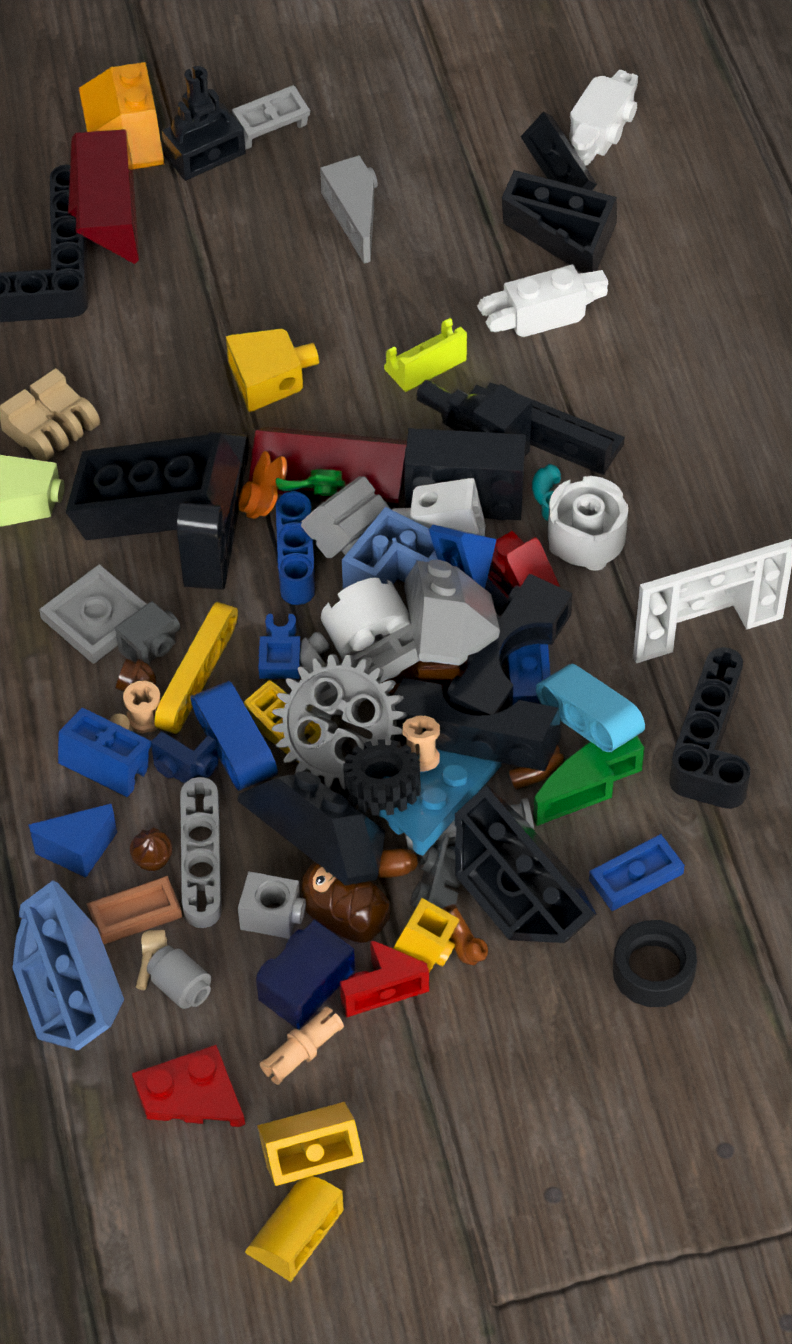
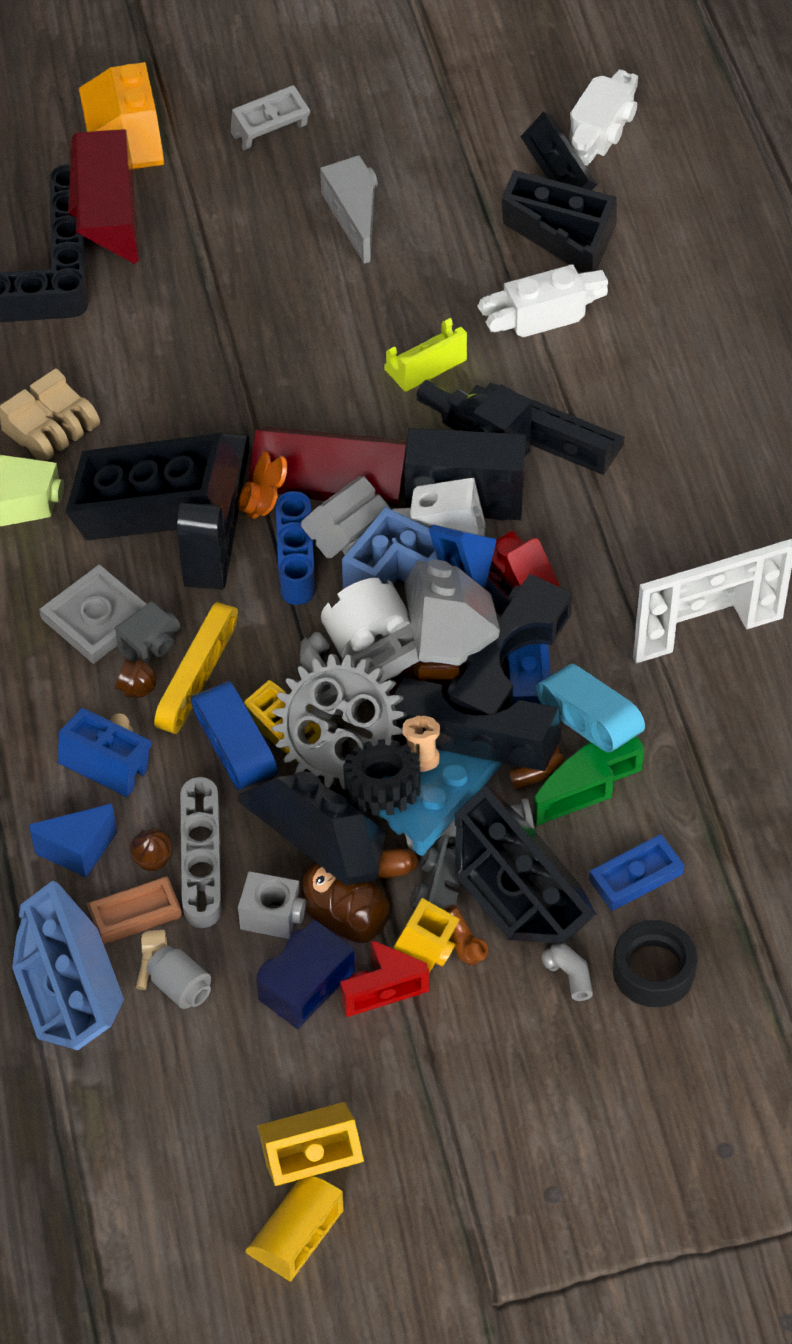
light nougat bush [123,681,160,734] -> none
red wing [132,1045,245,1127] -> none
dark blue bracket [151,731,219,784] -> none
black brick [162,66,246,181] -> none
yellow torso [226,329,319,412] -> none
blue plate [259,614,301,679] -> none
light nougat pin [260,1006,344,1085] -> none
green plate [276,469,345,496] -> none
teal arm [532,464,561,521] -> none
white brick [548,476,628,571] -> none
black beam [669,647,750,809] -> none
none -> light grey arm [541,943,593,1001]

